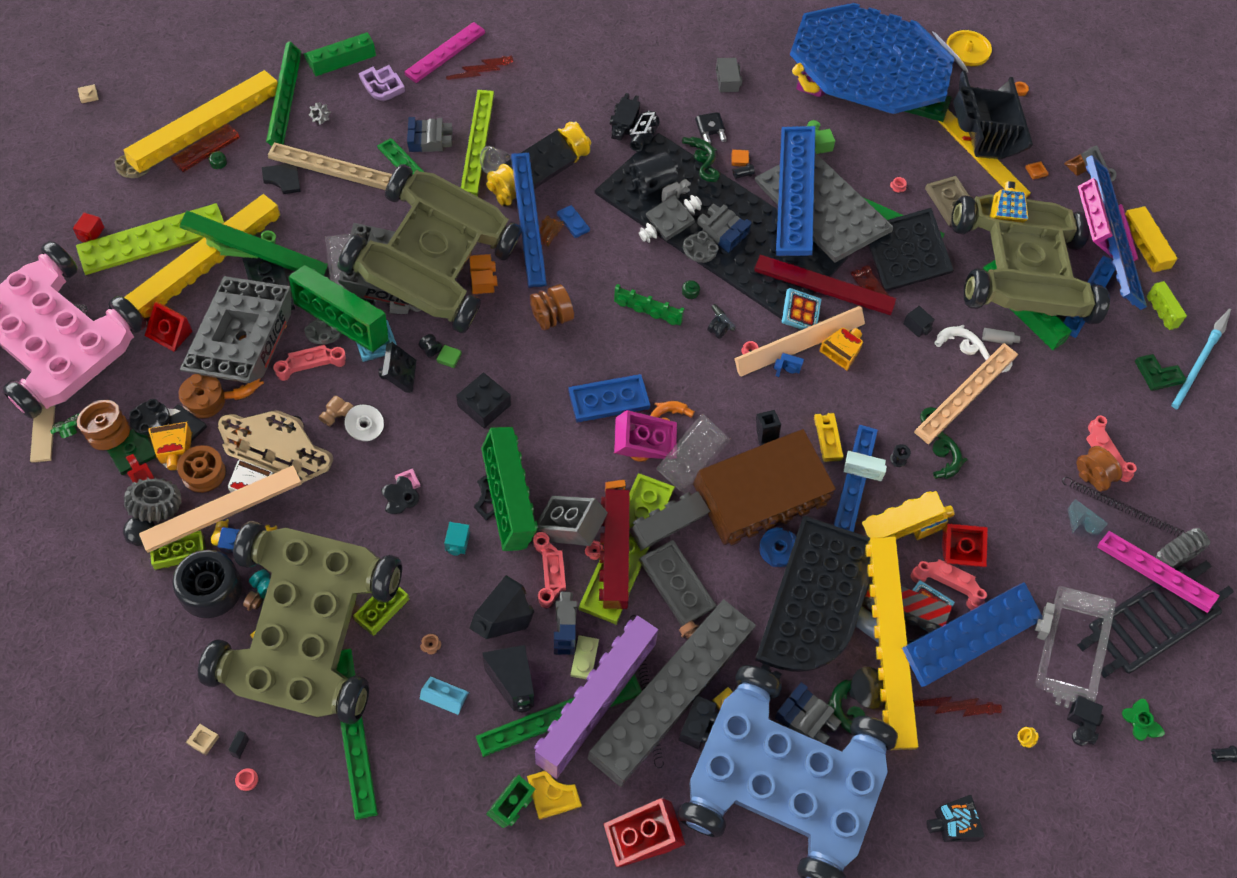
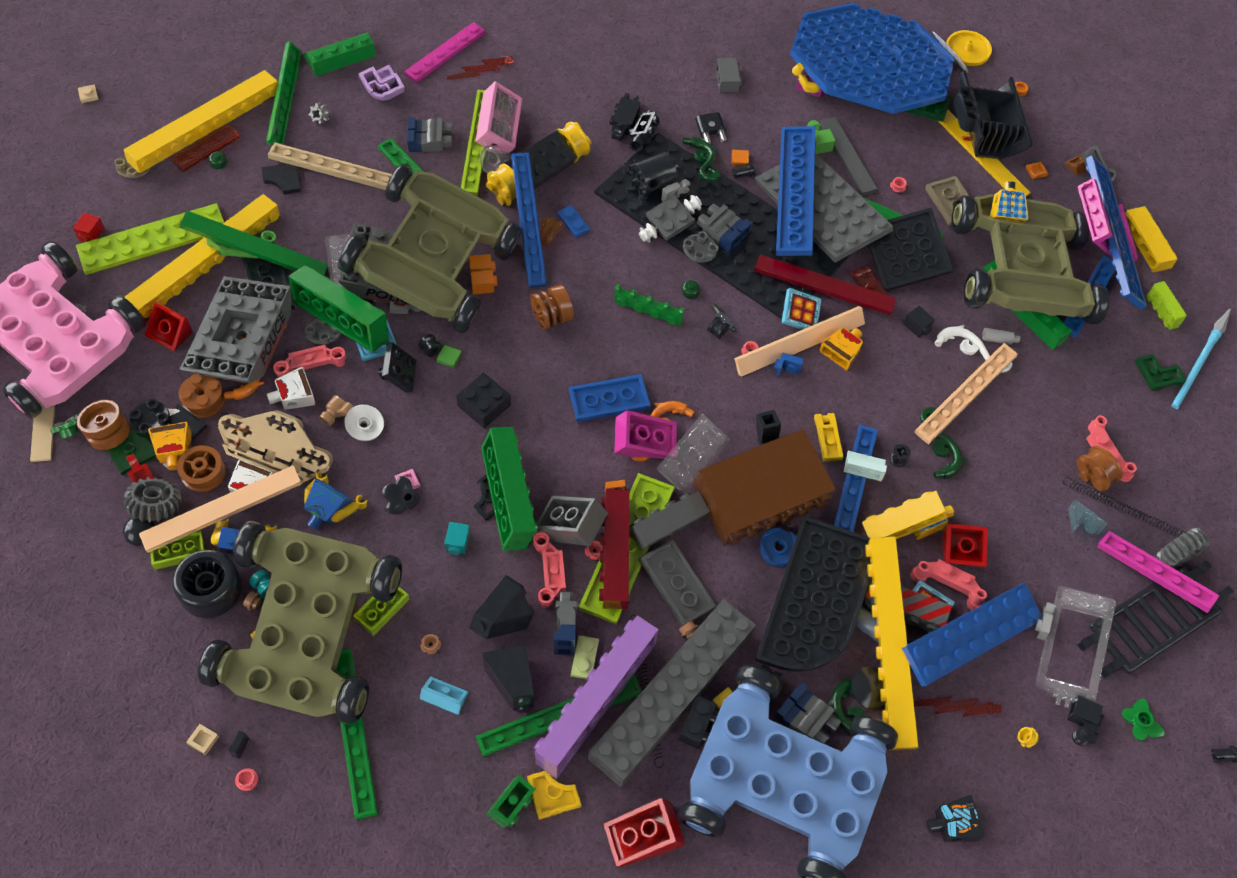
none -> white torso [267,367,315,410]
none -> blue torso [304,472,368,530]
none -> brick [476,81,522,157]
none -> dark grey tile [820,117,877,196]

